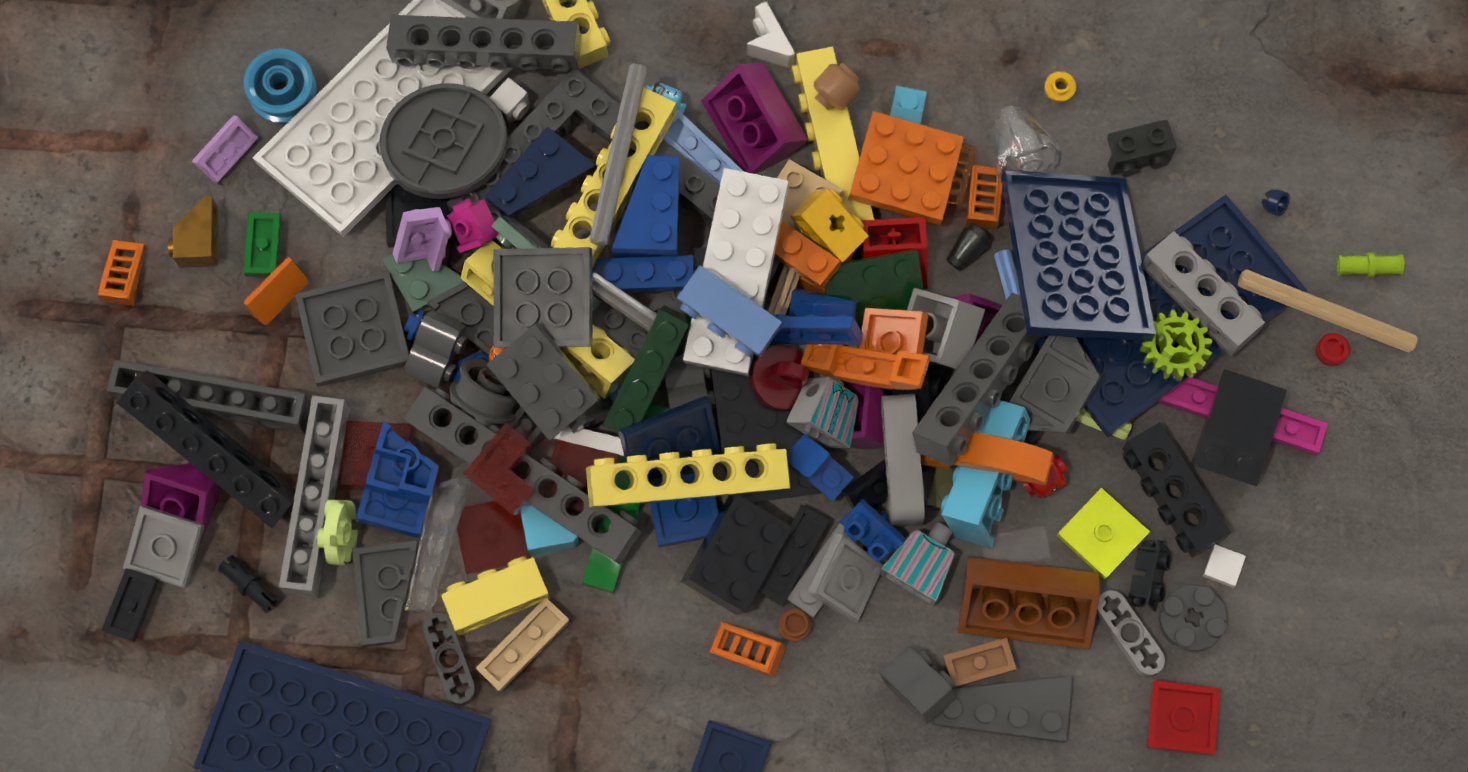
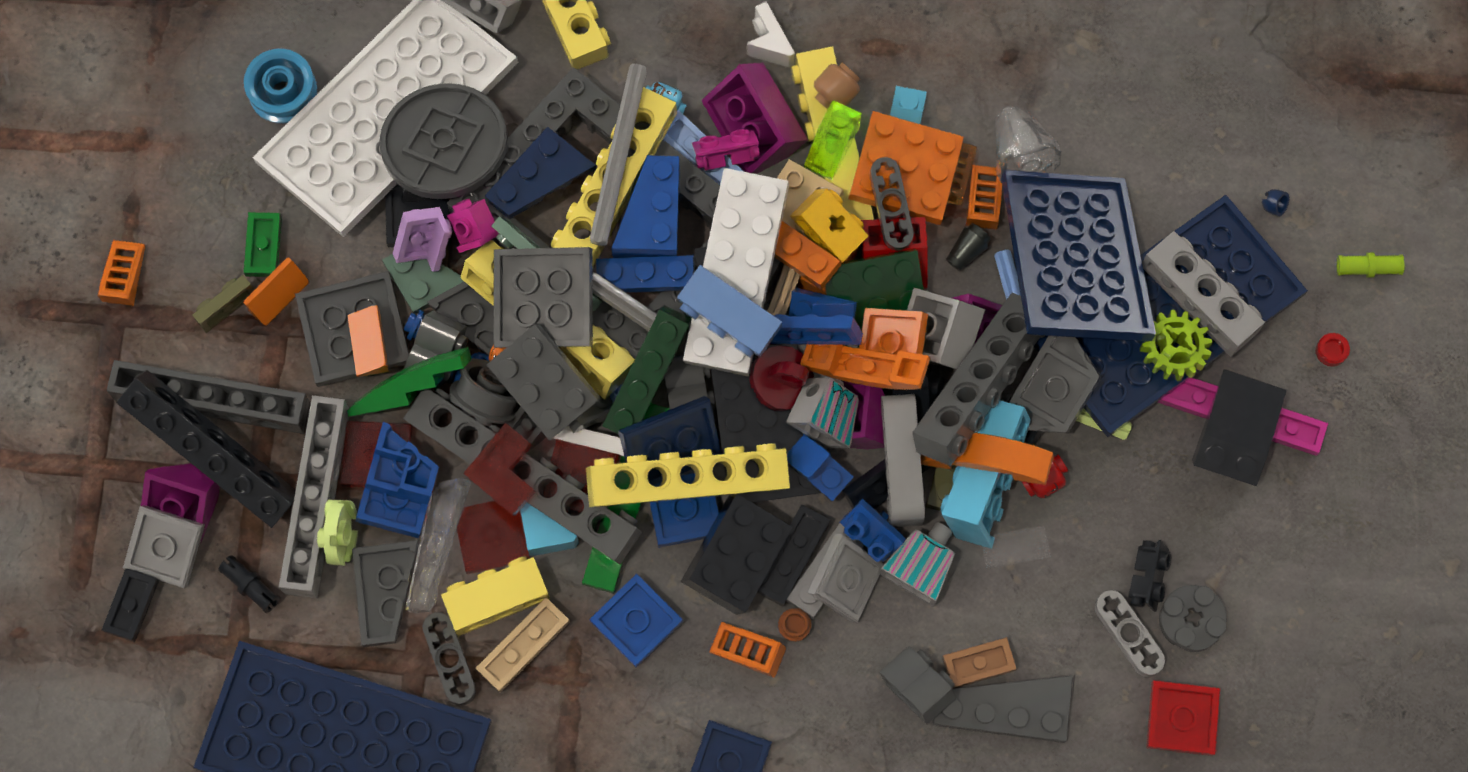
pearl gold slope [168,196,218,268] -> none
lavender plate [192,115,258,184] -> none
dark grey brick [386,15,582,72] -> none
white plate [490,77,530,126] -> none
dark orange slope [958,556,1100,649] -> none
yellow plate [1044,72,1076,102] -> none
neon yellow plate [1056,488,1150,580] -> none
pearl dark grey bracket [1107,119,1177,176] -> none
black brick [1122,422,1231,558] -> none
white tile [1202,545,1246,588] -> none
tan axle [1238,270,1418,352] -> none
none -> olive plate [192,275,254,333]
none -> orange slope [347,305,389,377]
none -> green slope [347,347,472,417]
none -> blue plate [589,574,683,668]
none -> dark pink hinge [692,129,760,171]
none -> clear neon green slope [804,100,862,180]
none -> dark grey beam [870,157,914,251]

